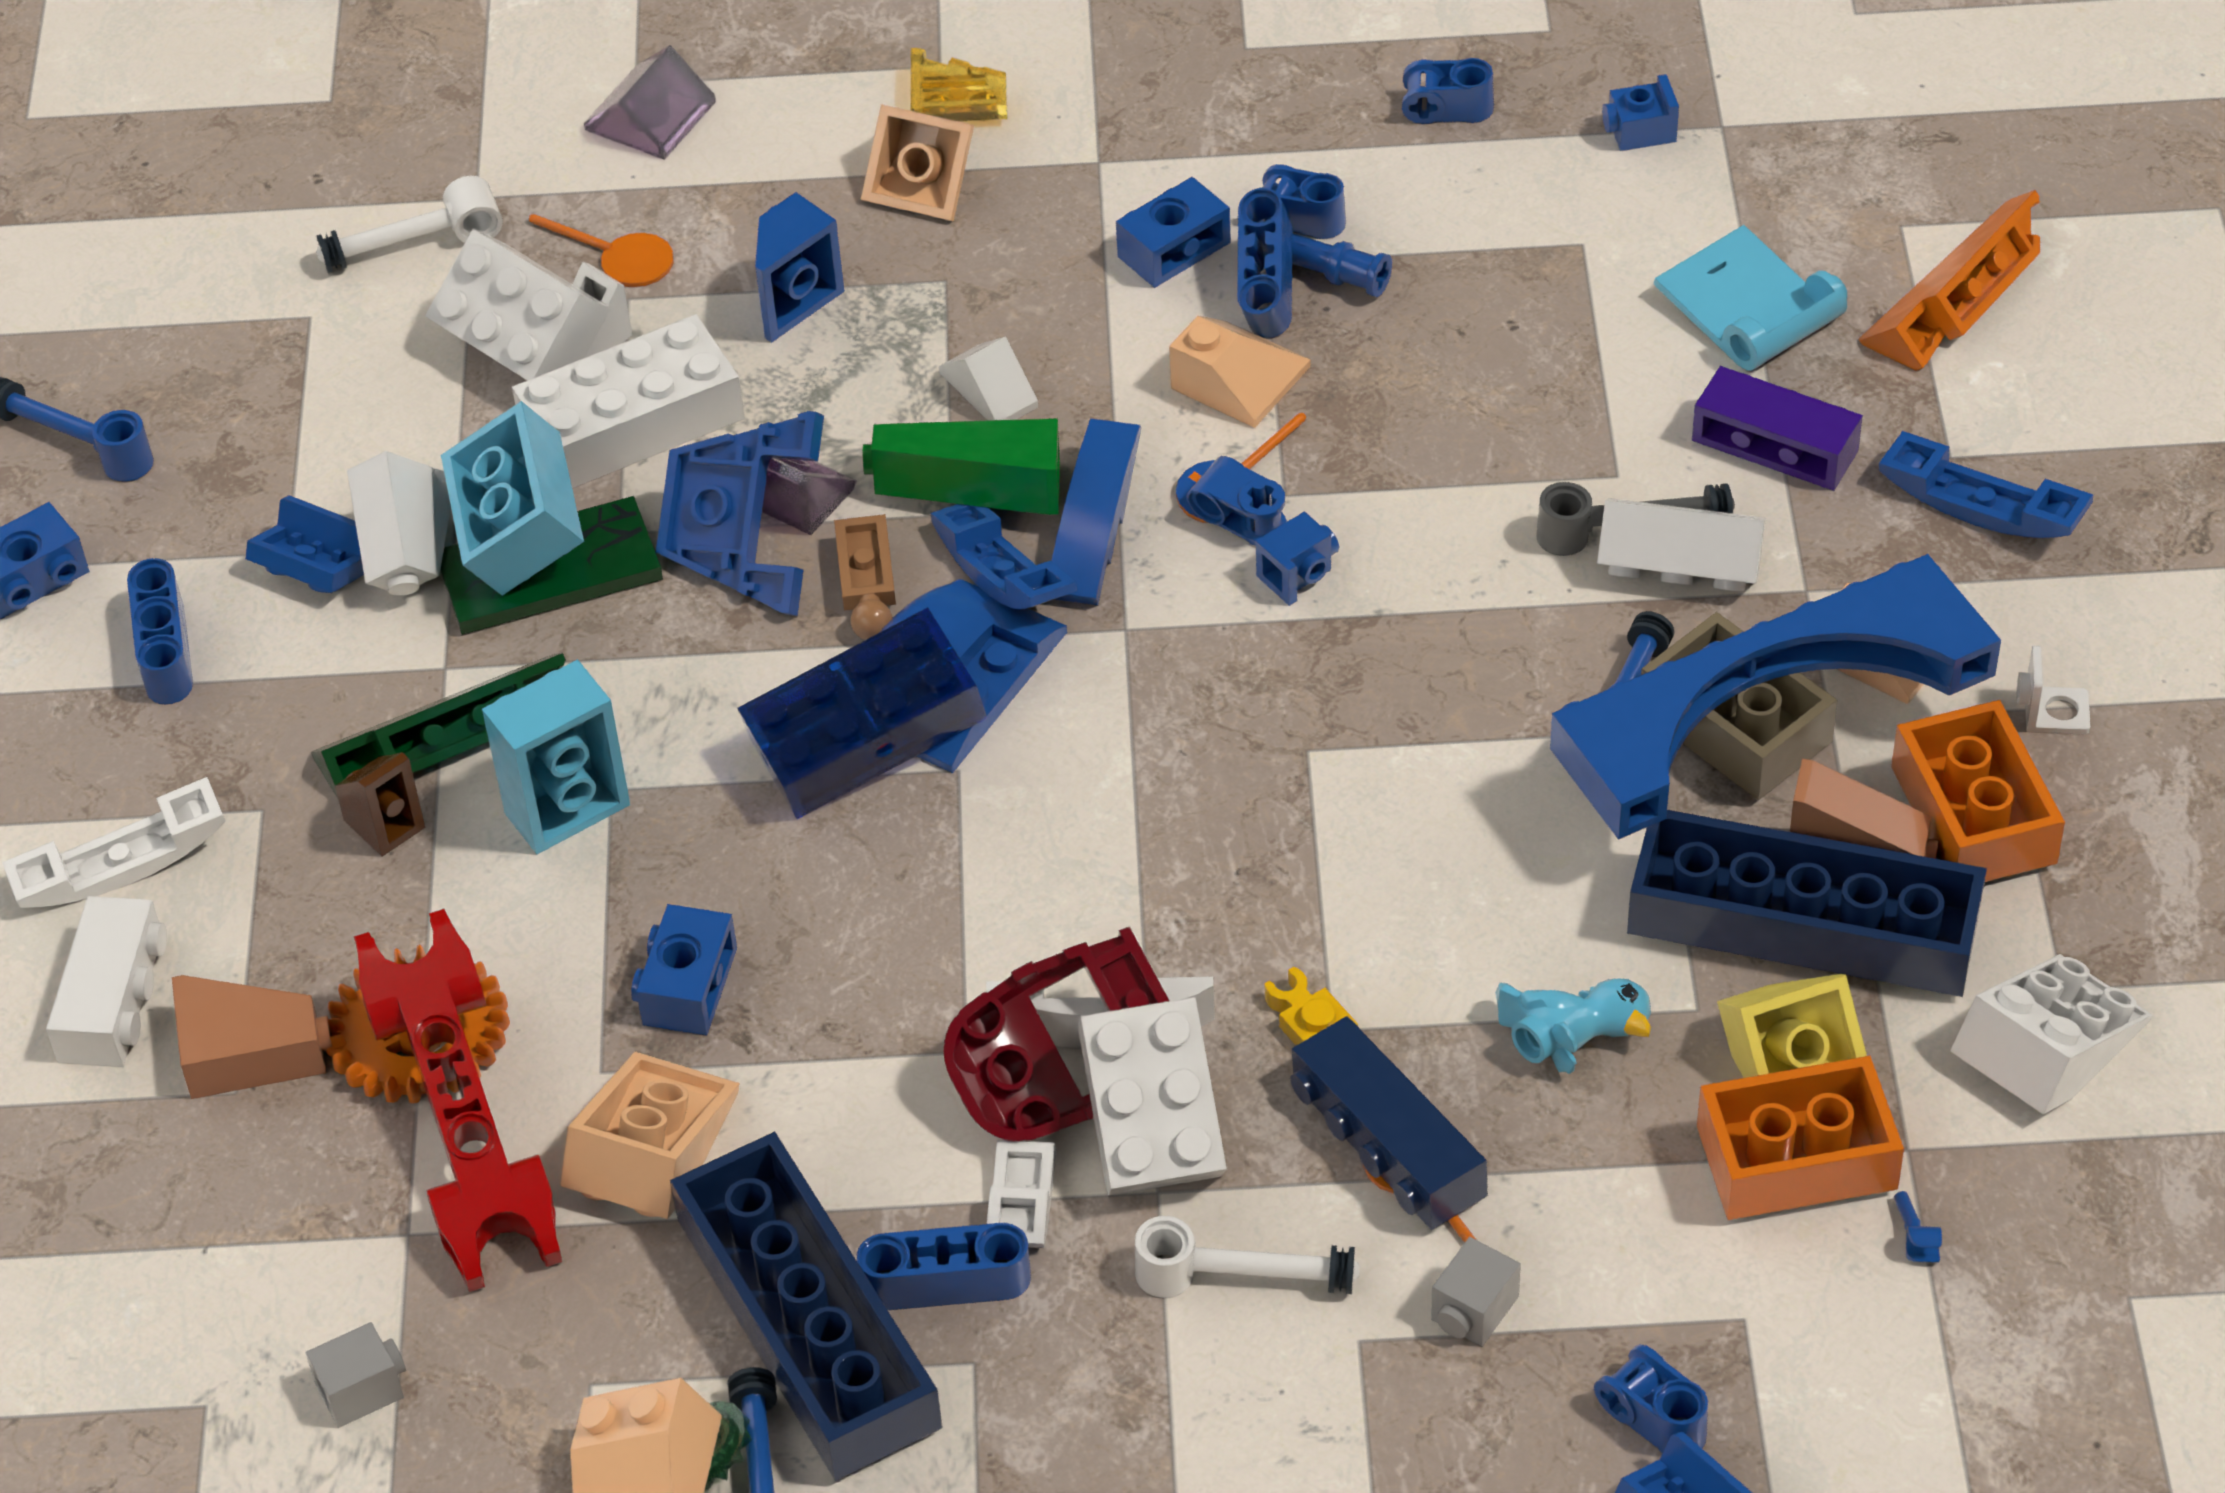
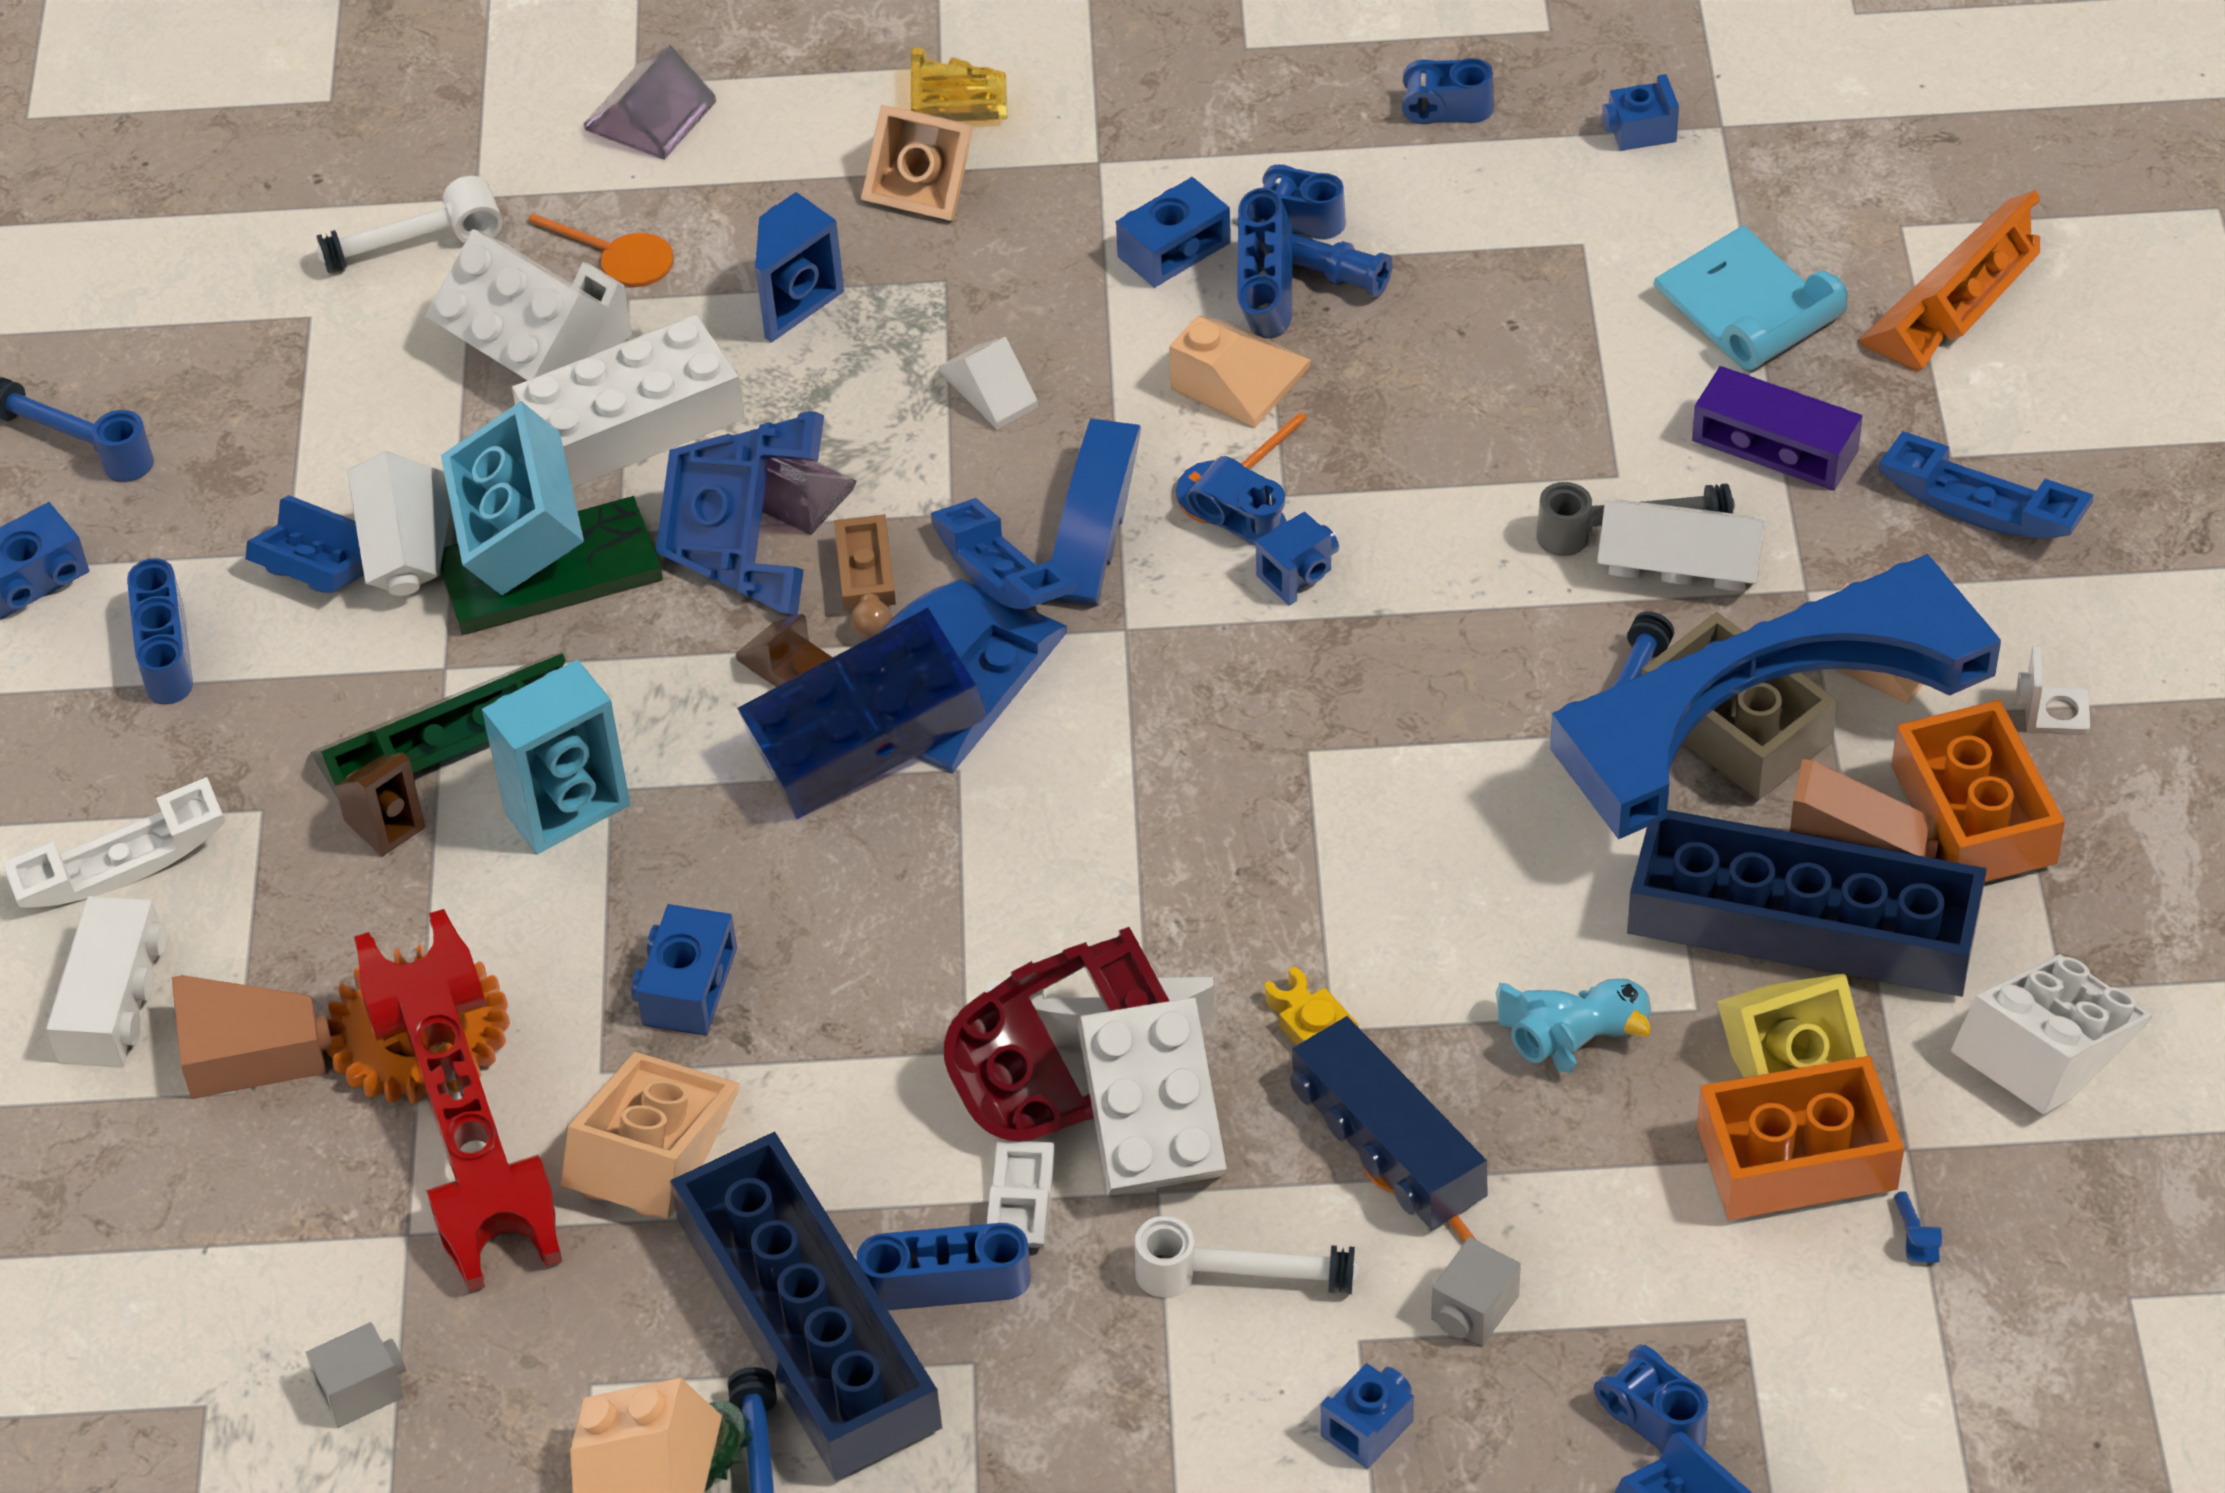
green slope [862,418,1060,515] -> none
none -> reddish brown slope [736,614,847,703]
none -> blue brick [1320,1362,1414,1469]

